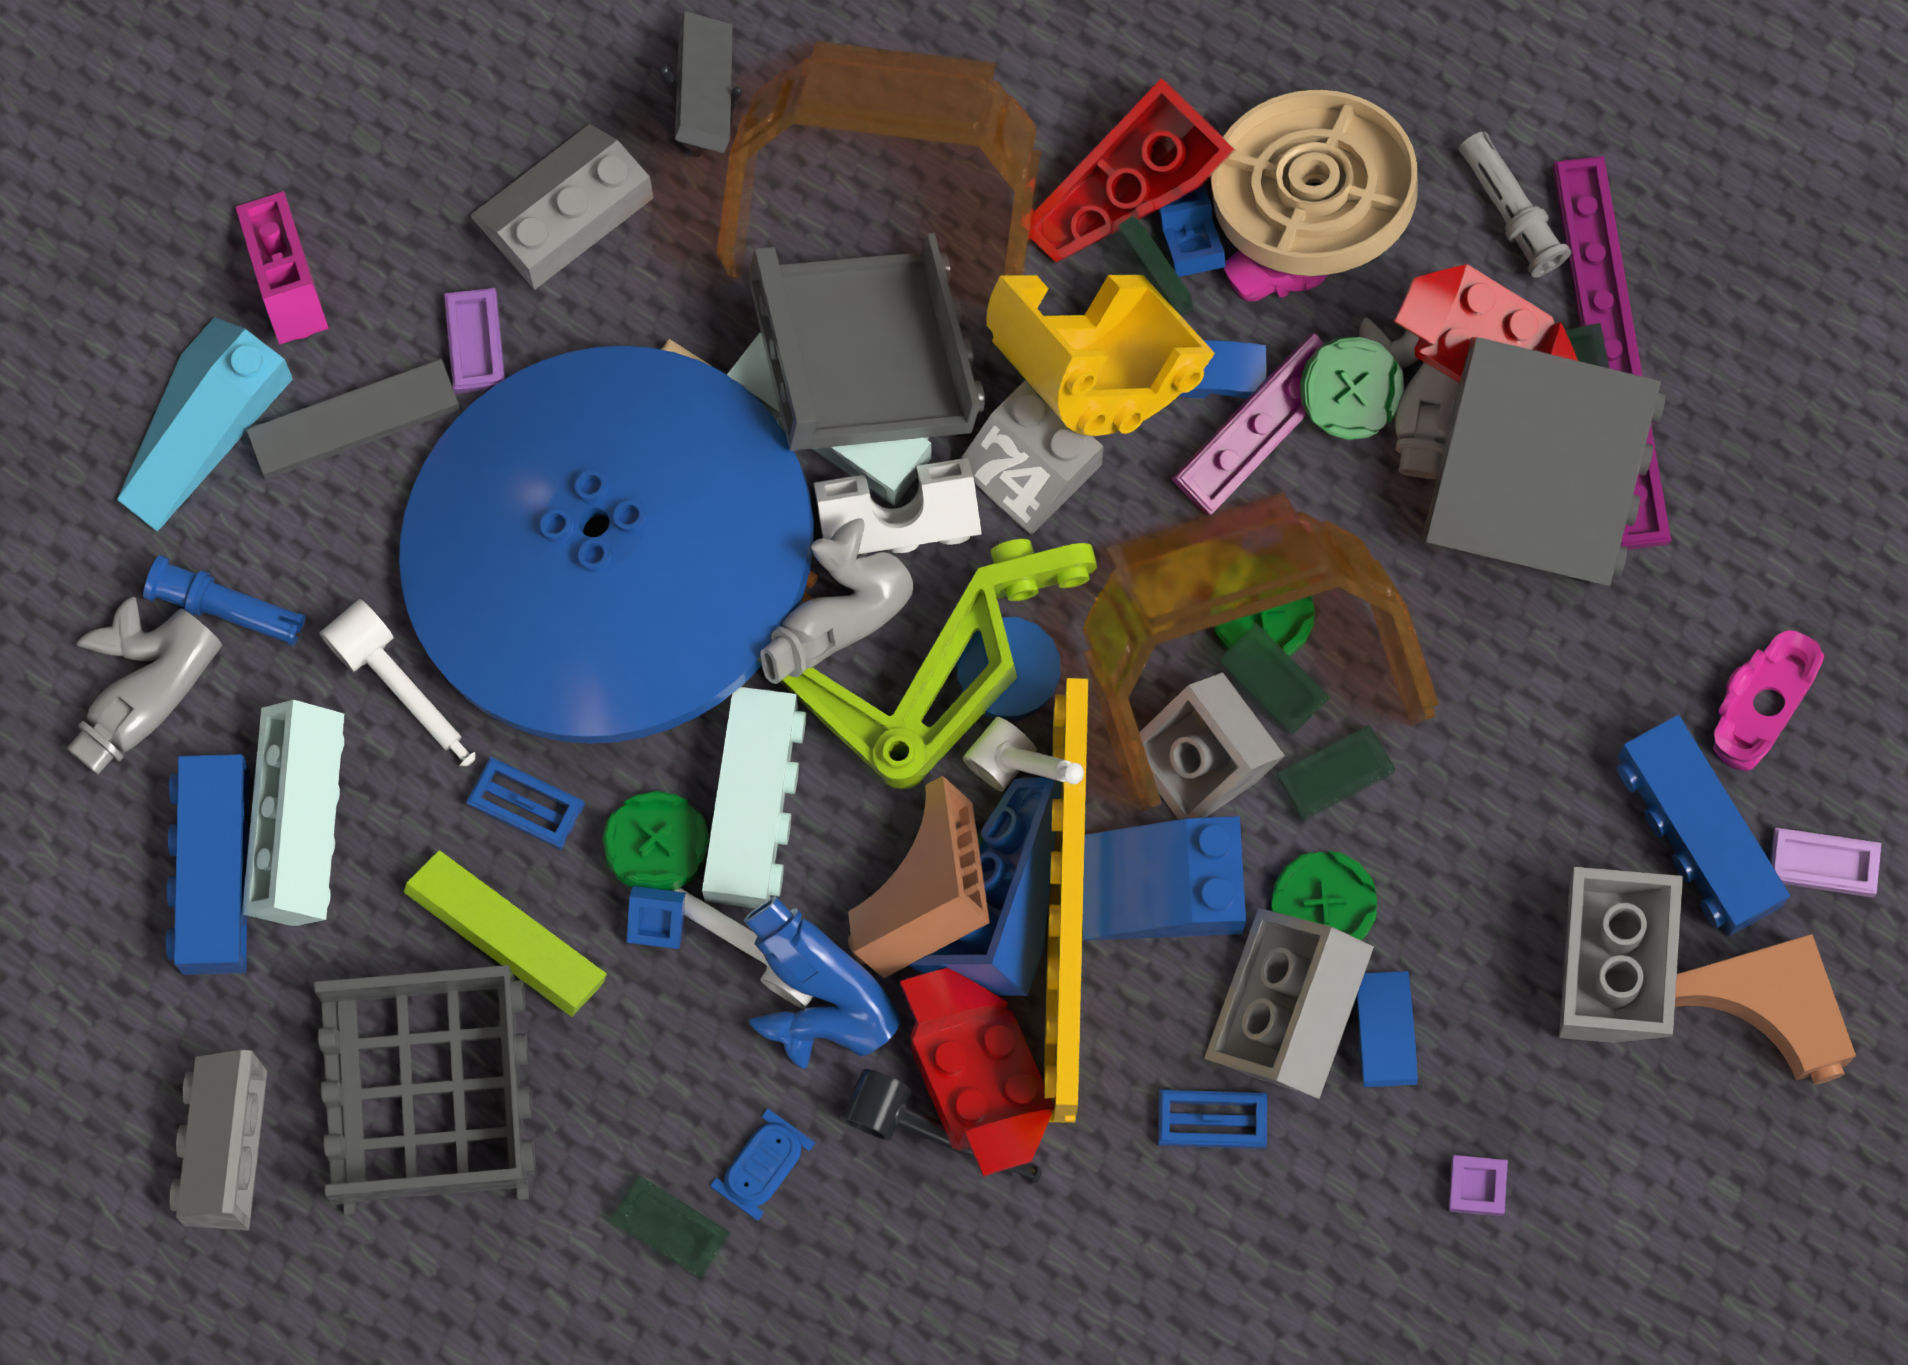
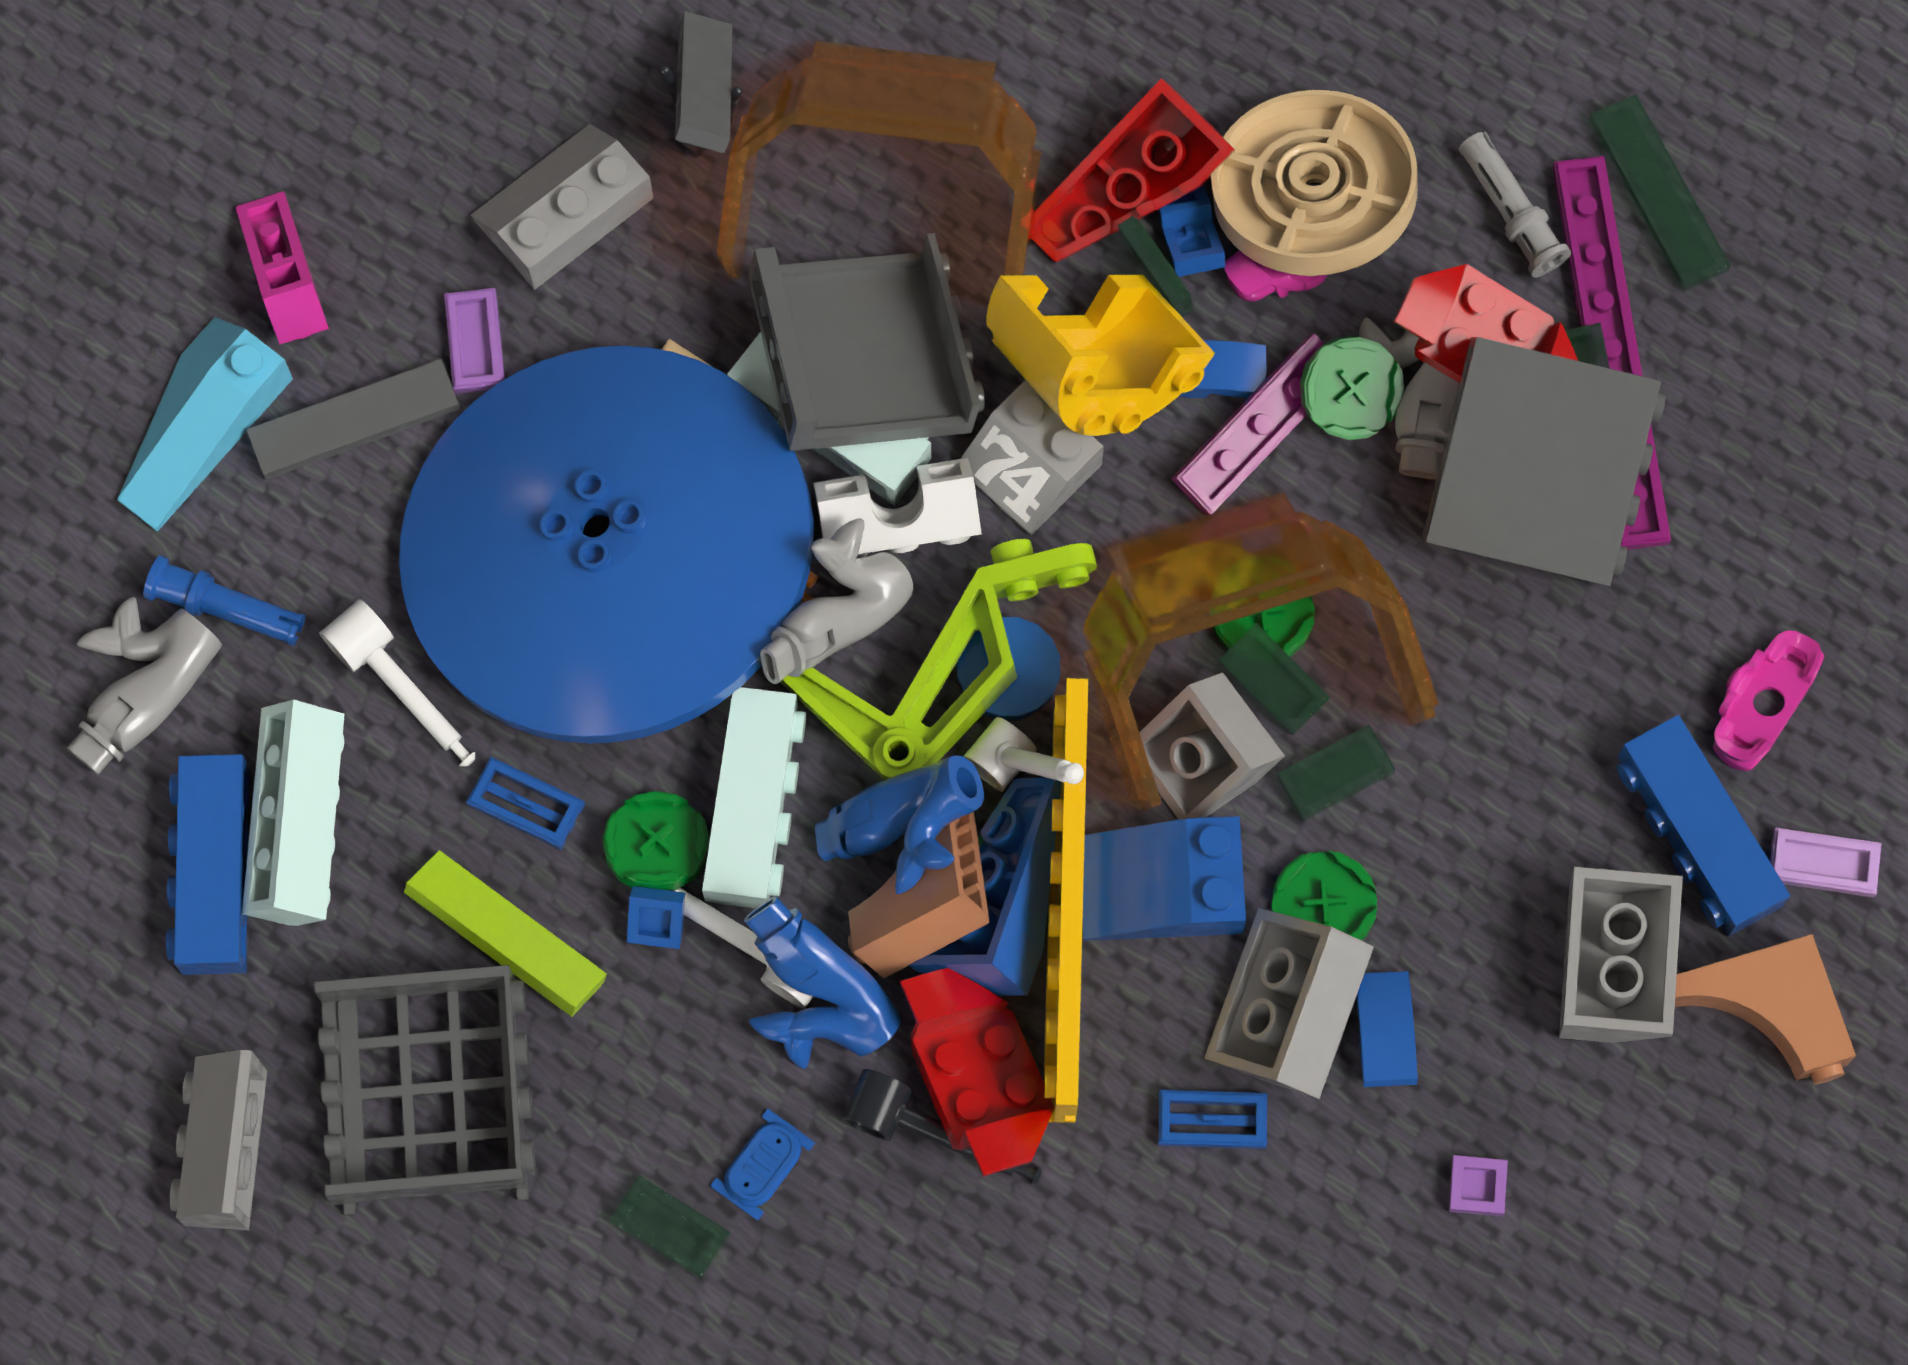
none -> blue piece [815,755,984,894]
none -> clear green tile [1589,94,1731,292]

